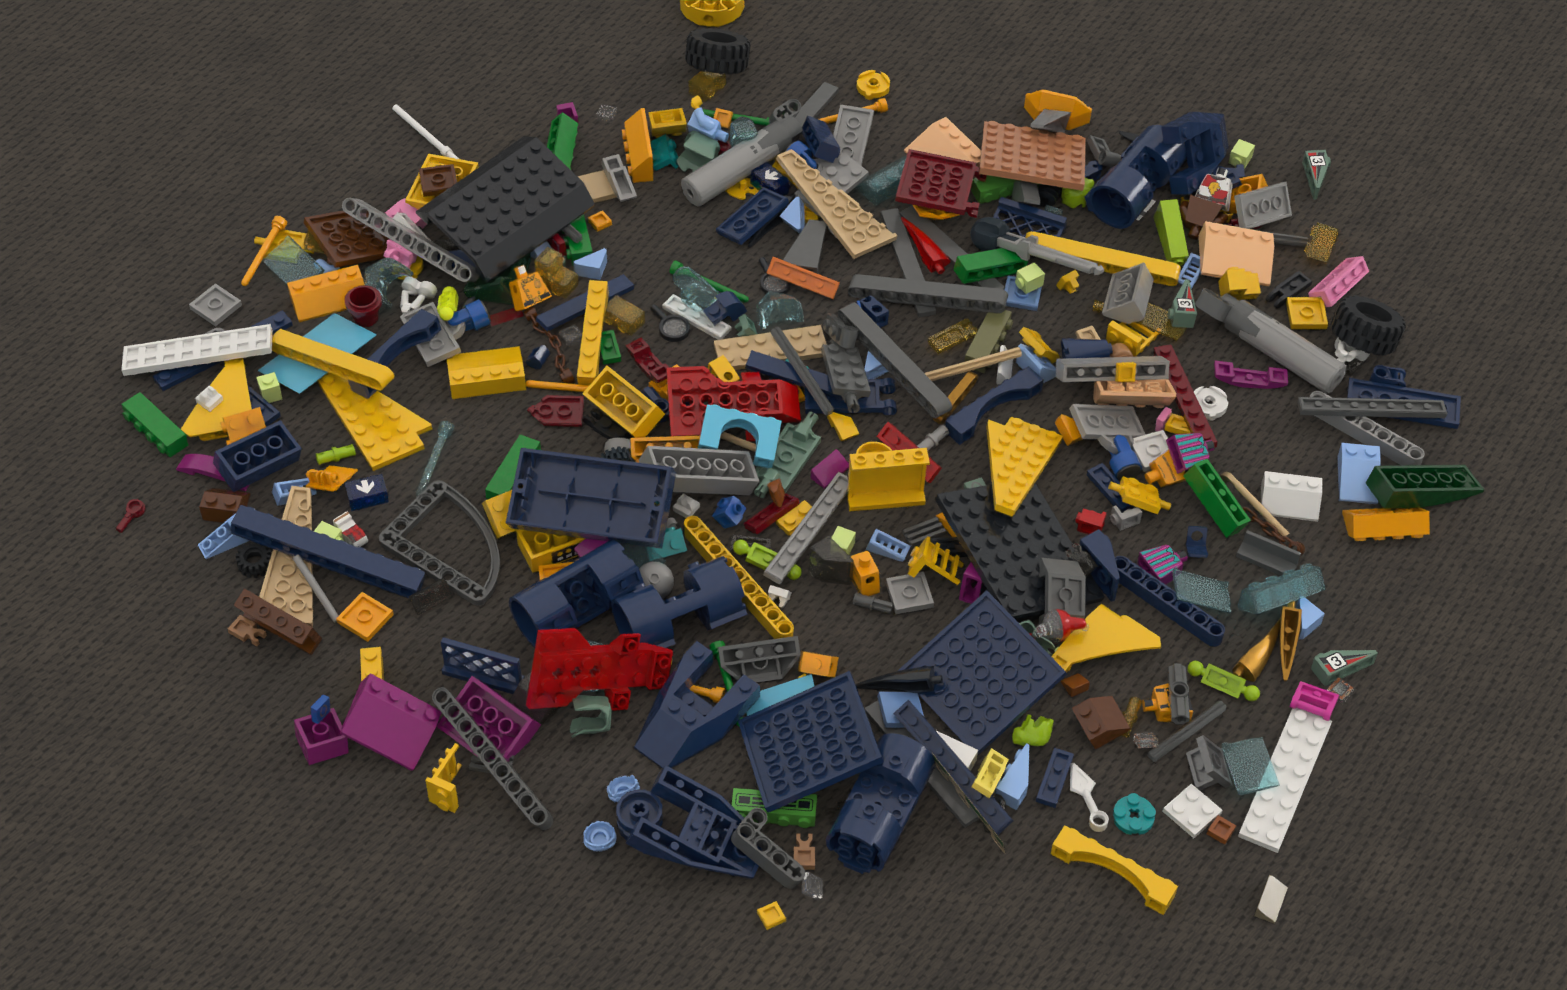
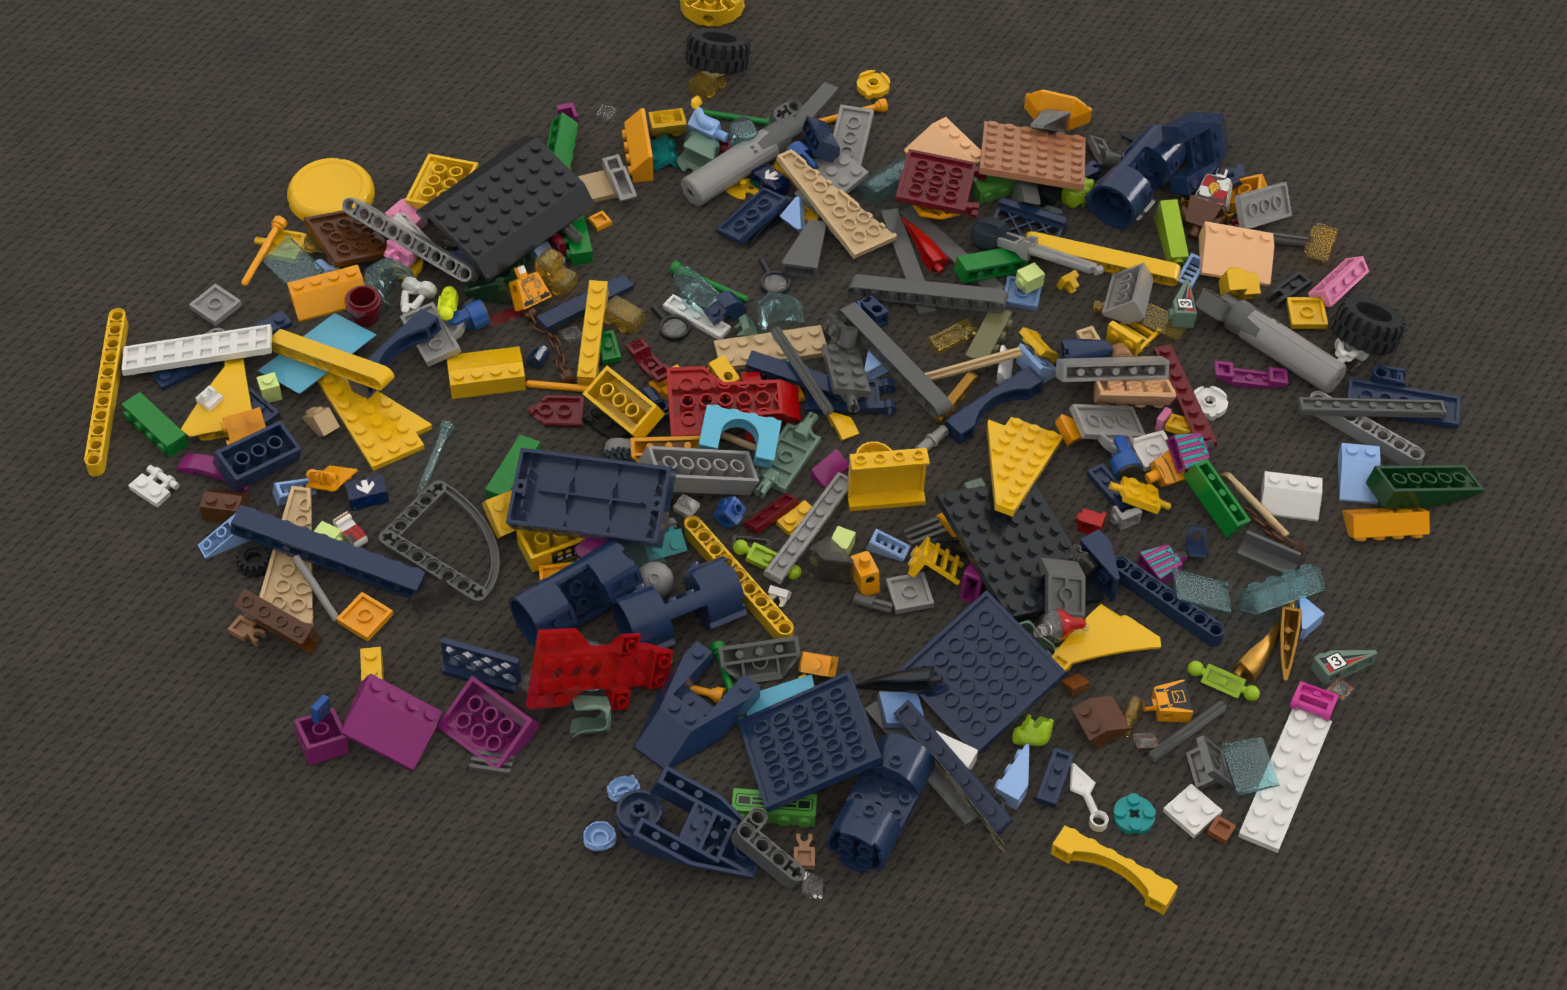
dark red plate [115,499,146,533] -> none
lime pin [315,444,356,465] -> none
white bar [392,104,459,159] -> none
reddish brown tile [419,164,457,197] -> none
yellow plate [425,743,462,813] -> none
dark grey beam [432,687,553,830] -> none
light blue slope [573,248,607,280] -> none
light orange tile [713,108,733,129] -> none
yellow tile [757,901,786,930] -> none
orange tile [766,257,840,299] -> none
dark orange slope [767,479,785,507] -> none
red plate [876,422,942,483] -> none
light yellow slope [971,748,1009,798] -> none
yellow tile [1115,362,1136,382] -> none
dark grey piece [1168,663,1190,725] -> none
yellowish green brick [1228,139,1255,169] -> none
slope [1255,875,1288,924] -> none
sand green slope [1302,150,1331,200] -> none
none -> yellow beam [84,308,128,477]
none -> white plate [128,465,180,508]
none -> yellow piece [287,158,375,221]
none -> tan slope [302,406,340,436]

